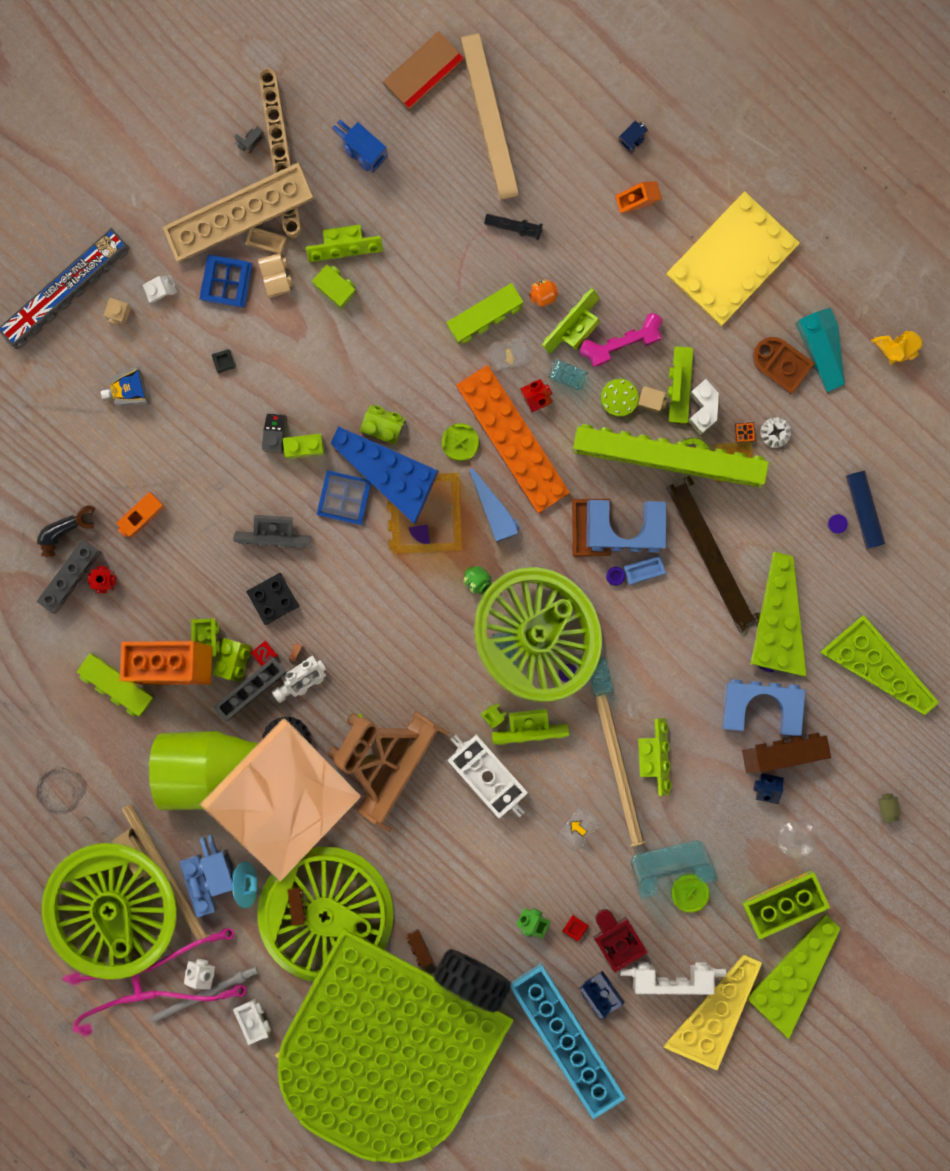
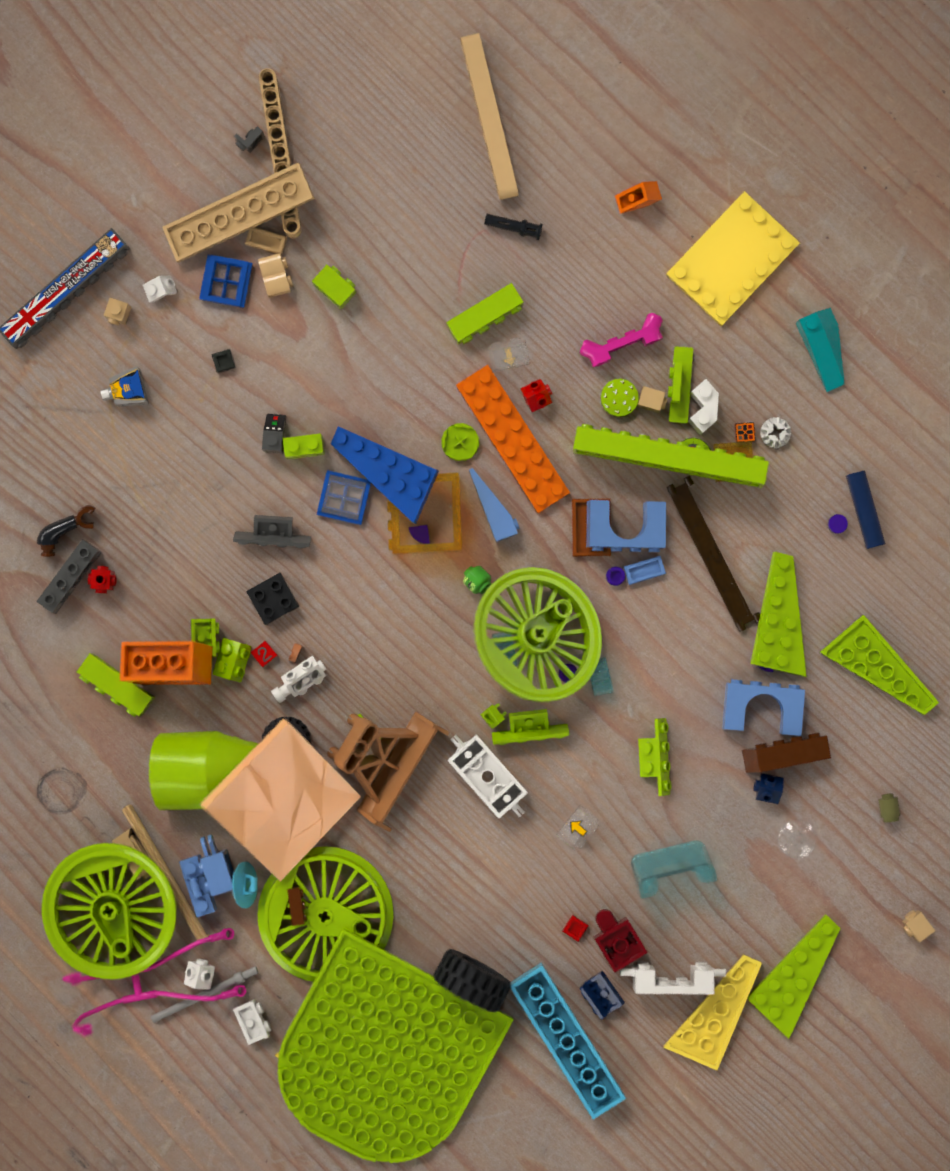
orange brick [116,492,165,538] -> none
dark grey brick [213,657,287,722] -> none
lime bracket [306,224,383,262] -> none
blue brick [332,120,388,173] -> none
lime bracket [360,405,406,445] -> none
medium nougat tile [383,31,465,110] -> none
reddish brown piece [406,929,433,968] -> none
bright green brick [516,908,551,939] -> none
orange head [529,279,559,307] -> none
lime bracket [542,288,601,354] -> none
clear light blue beam [548,359,588,391] -> none
tan axle [596,694,646,846] -> none
dark blue brick [618,120,648,154] -> none
lime tile [671,874,709,913] -> none
lime brick [740,870,830,940] -> none
dark orange tile [753,337,815,394] -> none
yellow head [871,331,923,365] -> none
none -> tan brick [902,910,935,942]

